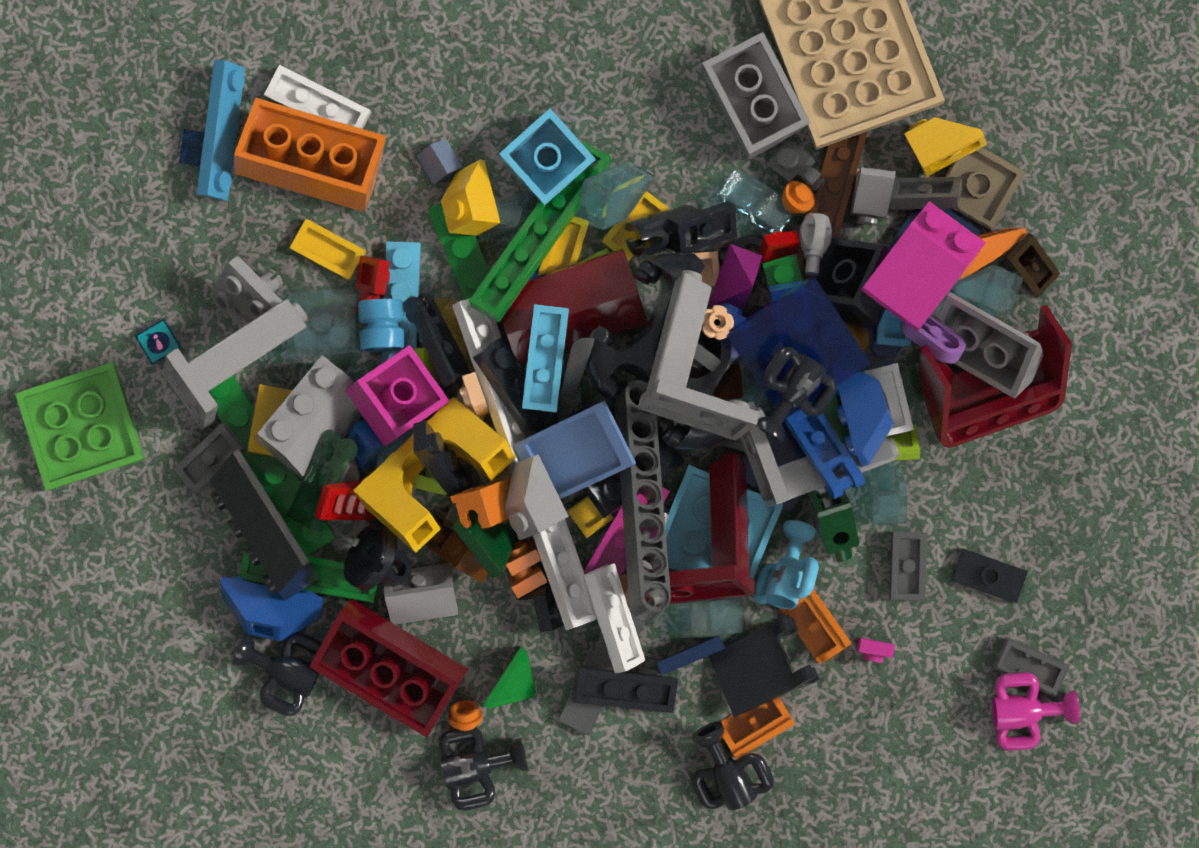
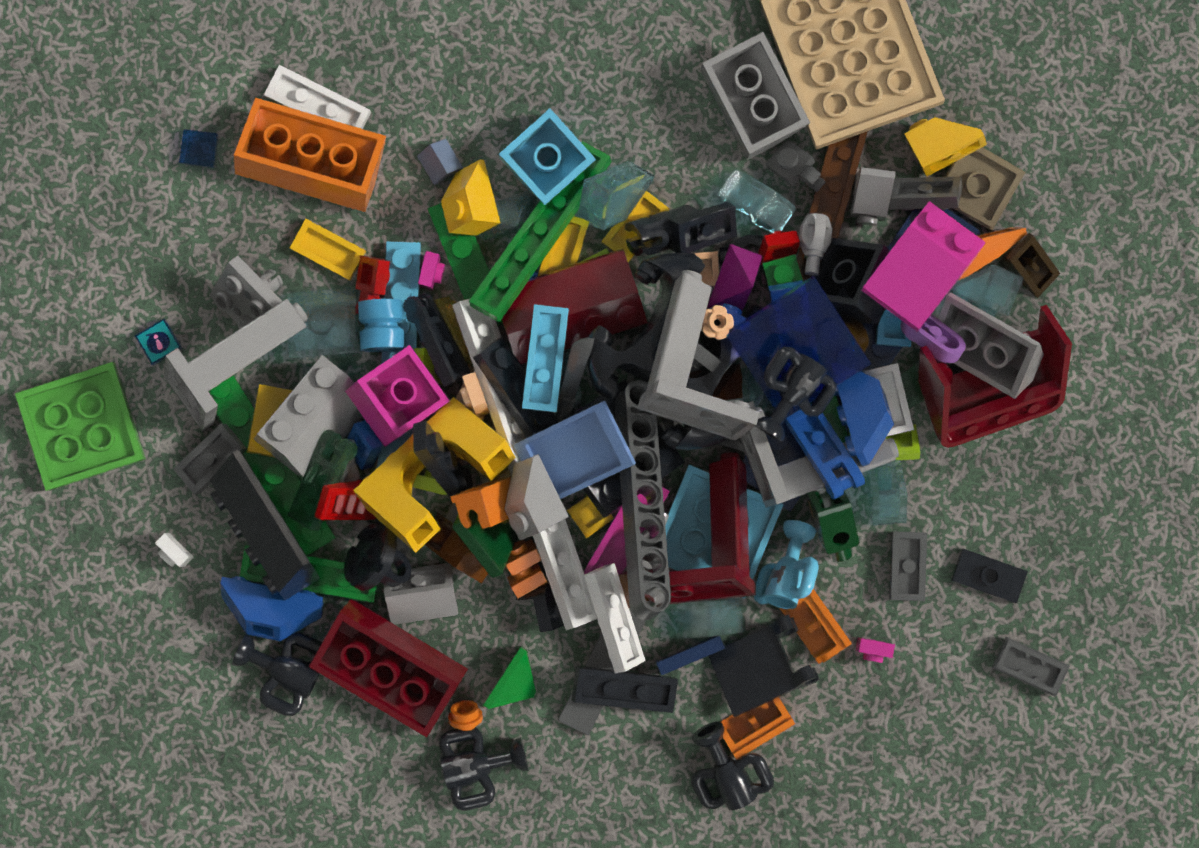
dark azure plate [197,60,245,201] -> none
orange plate [782,181,815,214] -> none
dark pink piece [991,672,1080,751] -> none
none -> white plate [155,533,194,567]
none -> dark pink plate [418,251,445,290]

